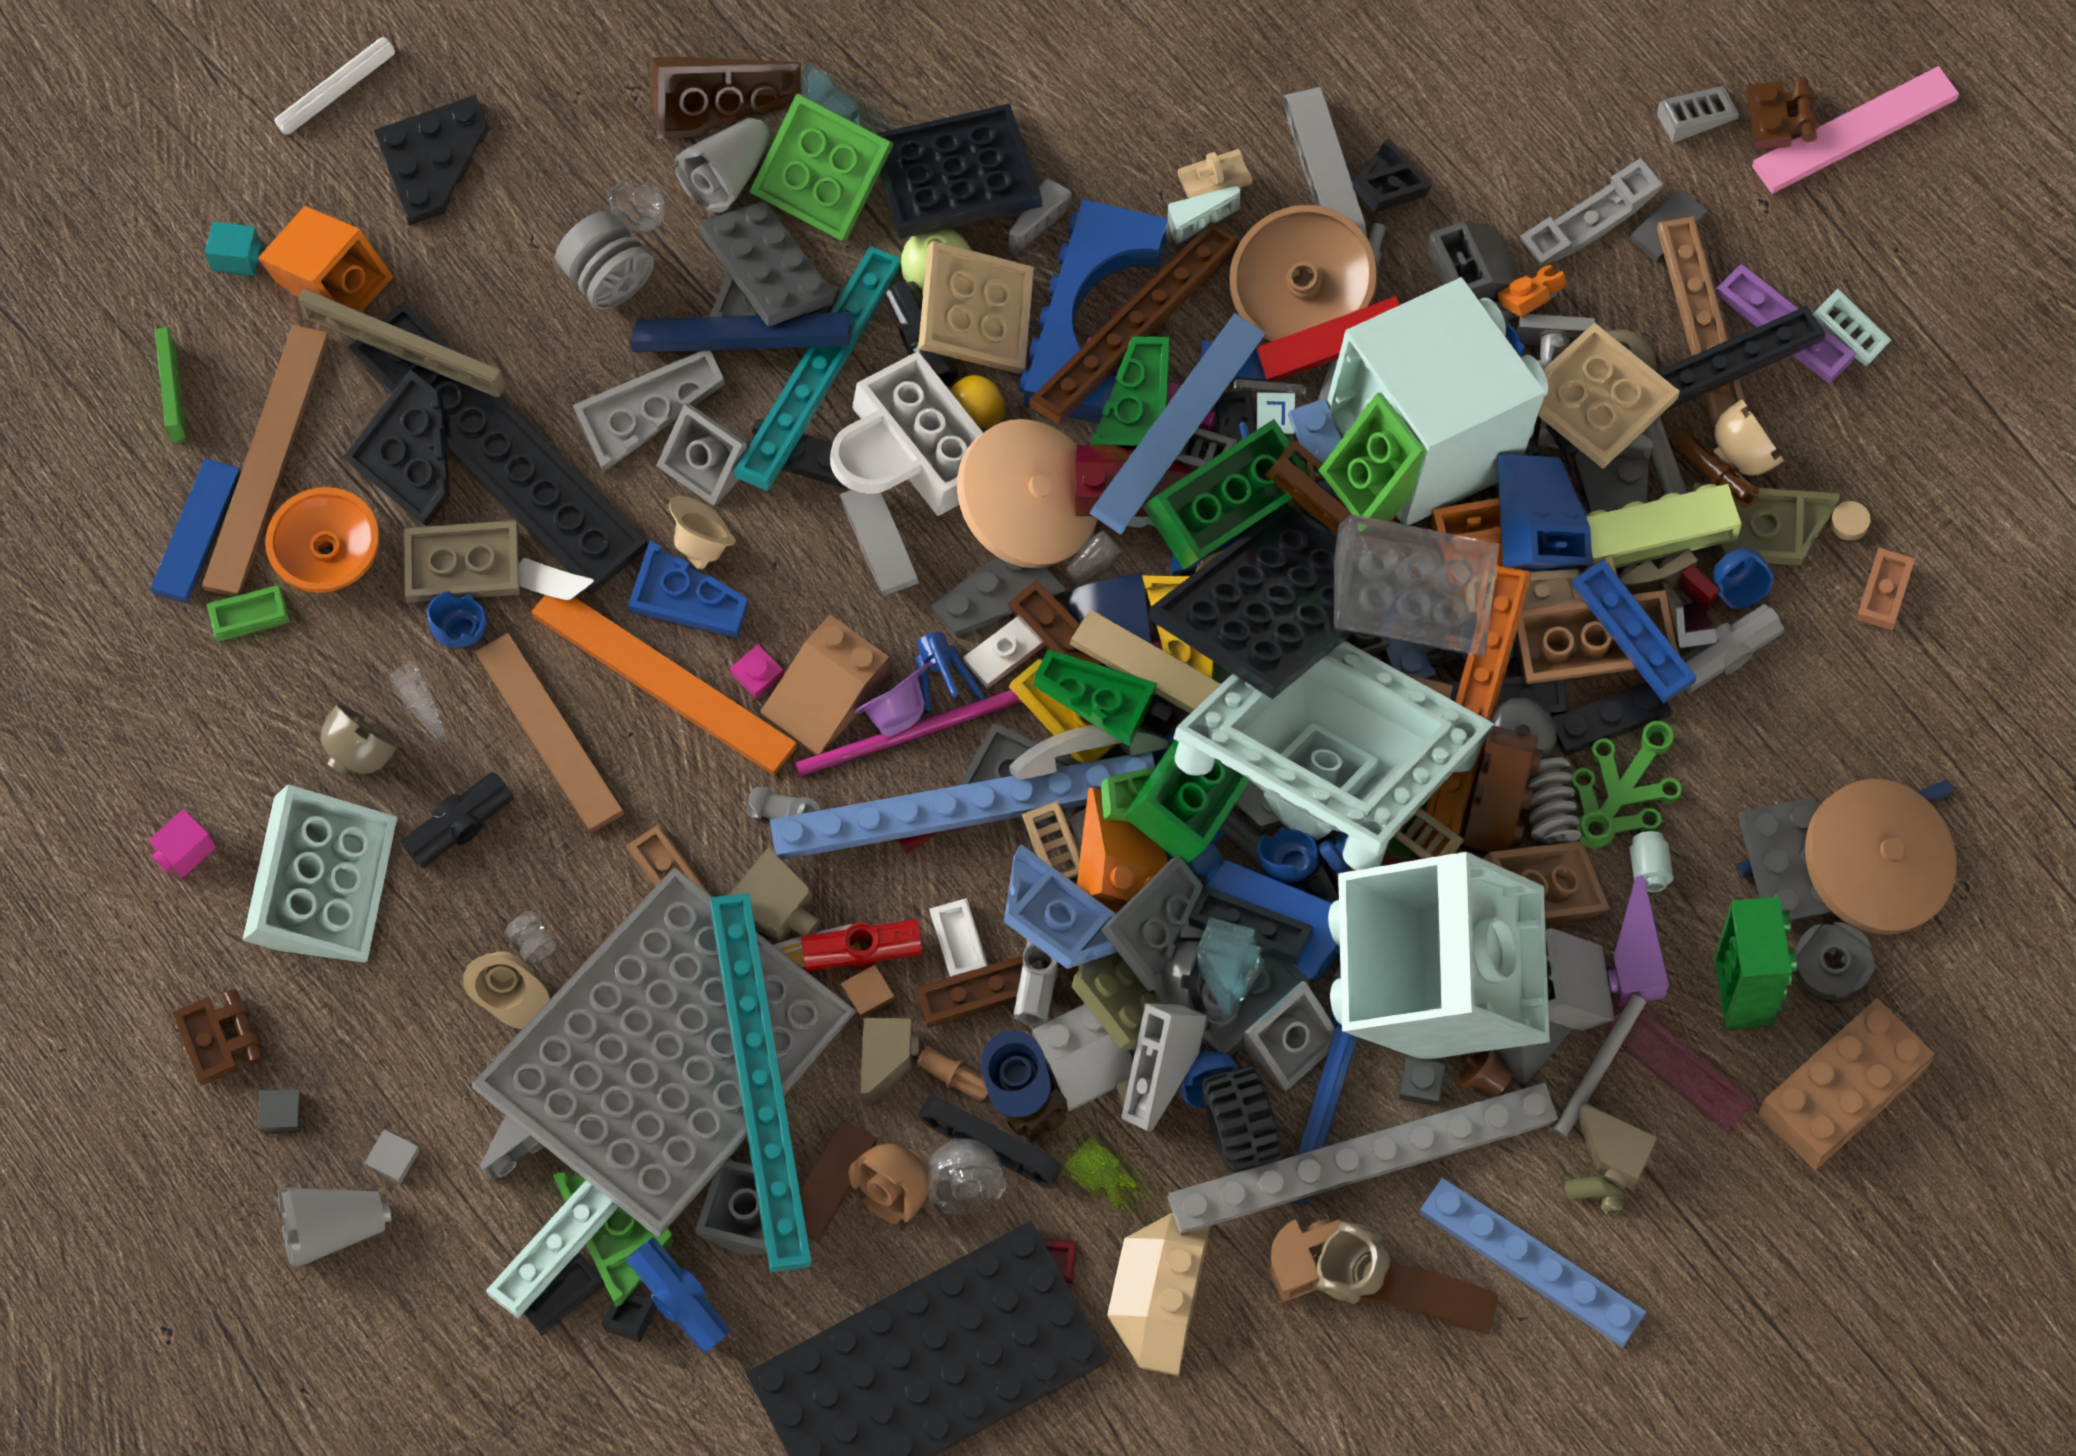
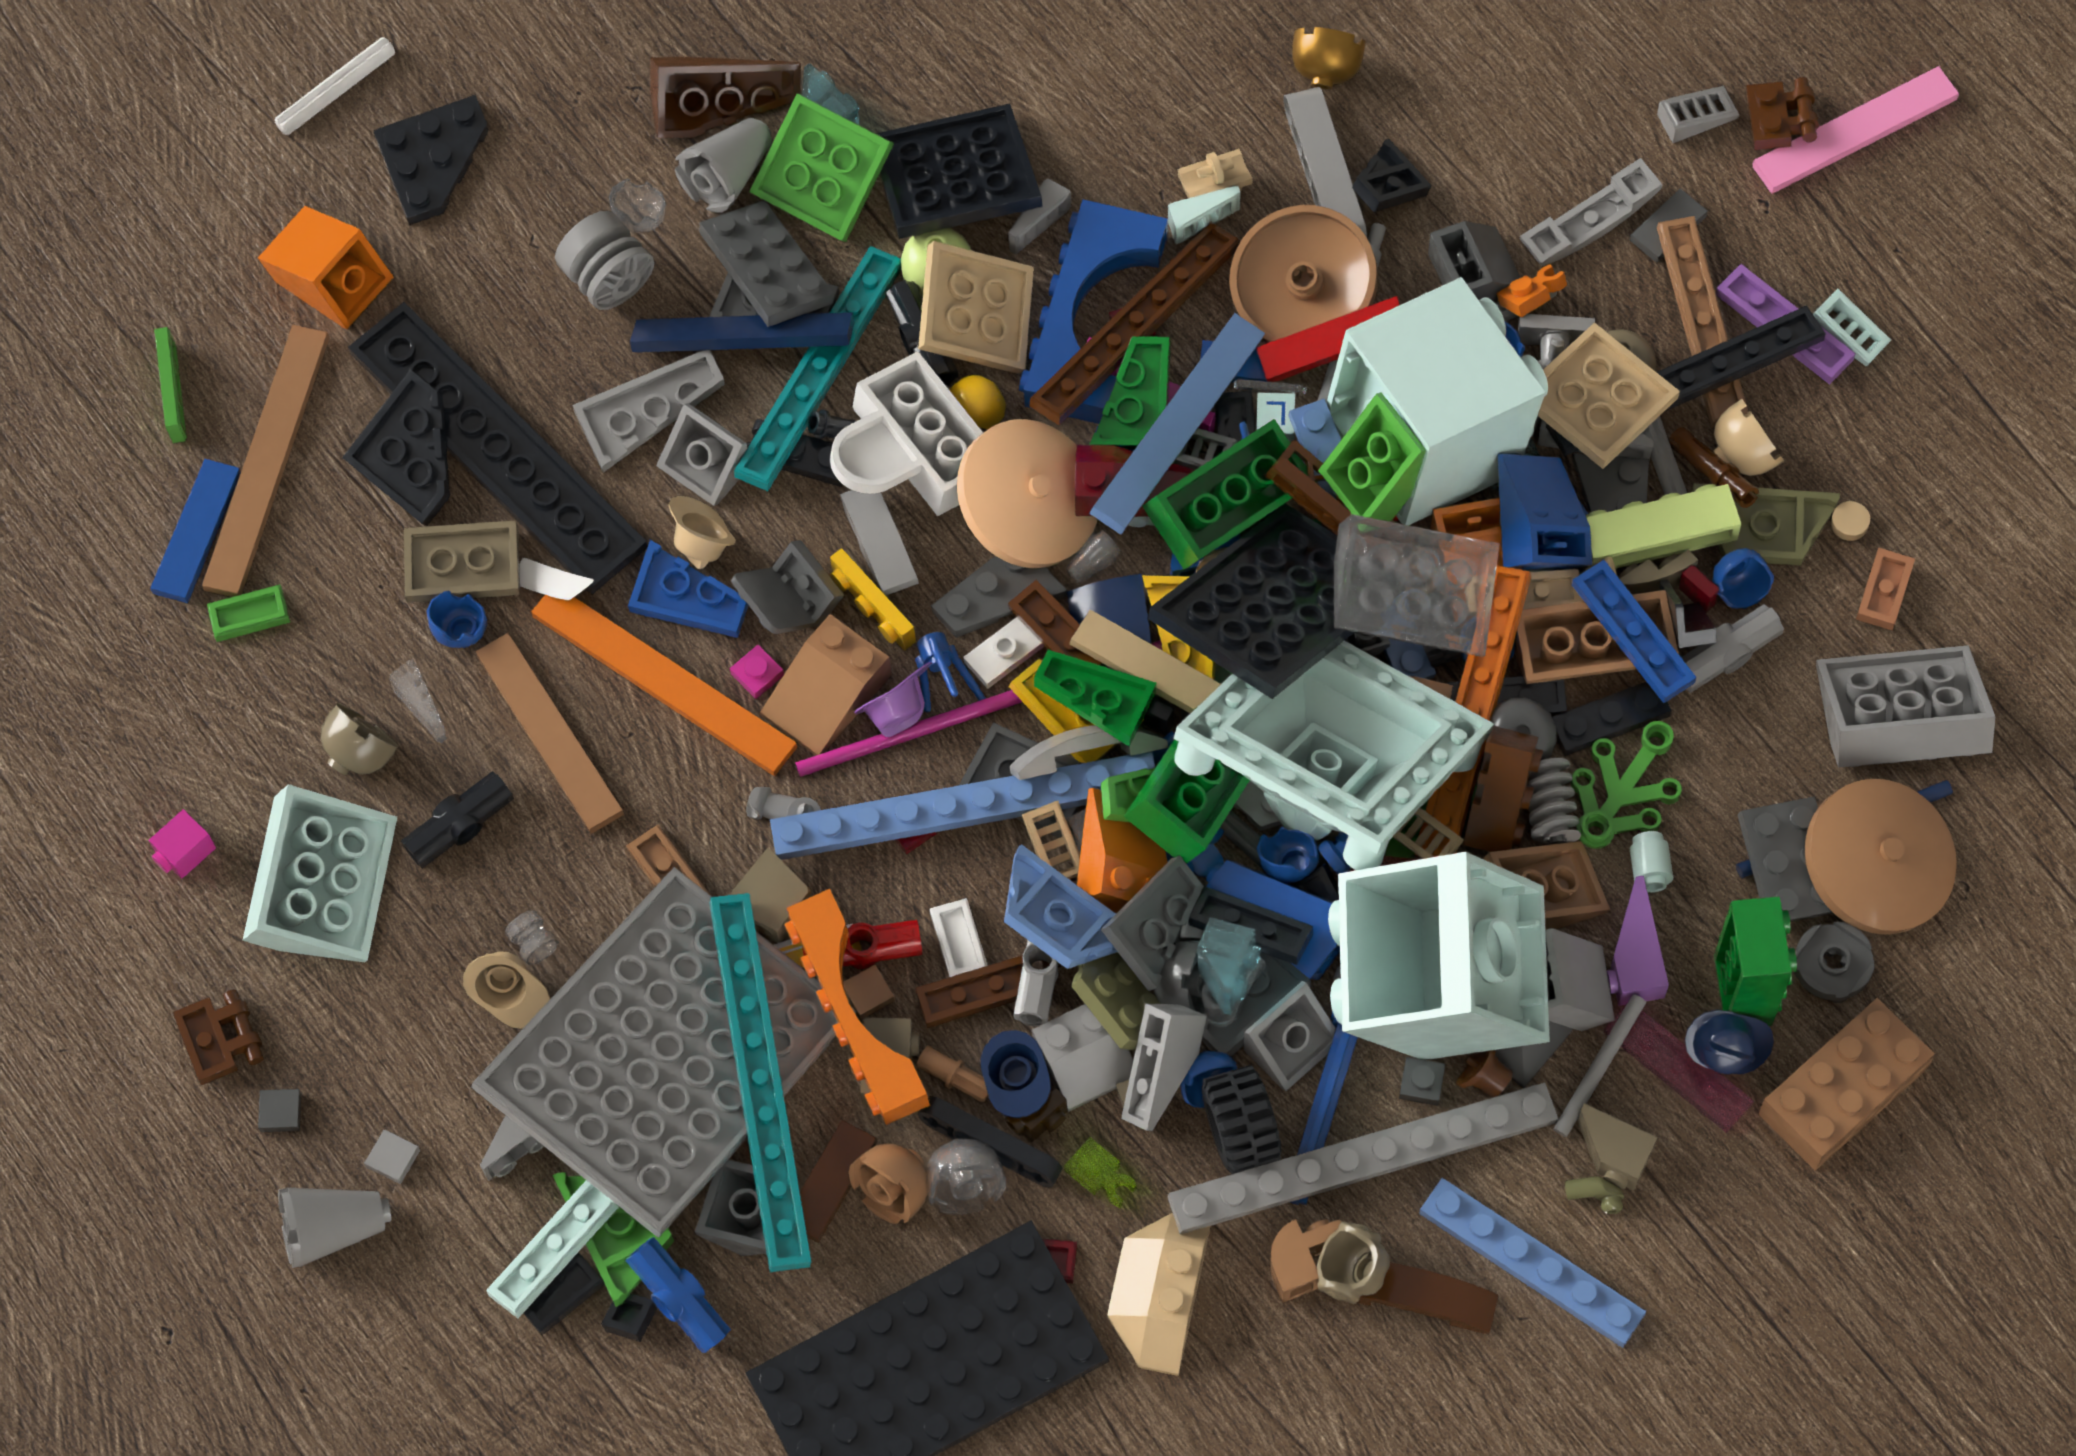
teal brick [204,221,265,276] -> none
orange dish [265,487,380,593] -> none
dark tan tile [298,289,505,398] -> none
none -> dark grey bracket [731,540,844,634]
none -> orange arch [784,889,930,1125]
none -> black pin [808,409,856,439]
none -> yellow plate [830,548,916,651]
none -> pearl gold cylinder [1292,27,1366,90]
none -> dark blue piece [1685,1009,1774,1074]
none -> light grey slope [1816,645,1995,768]

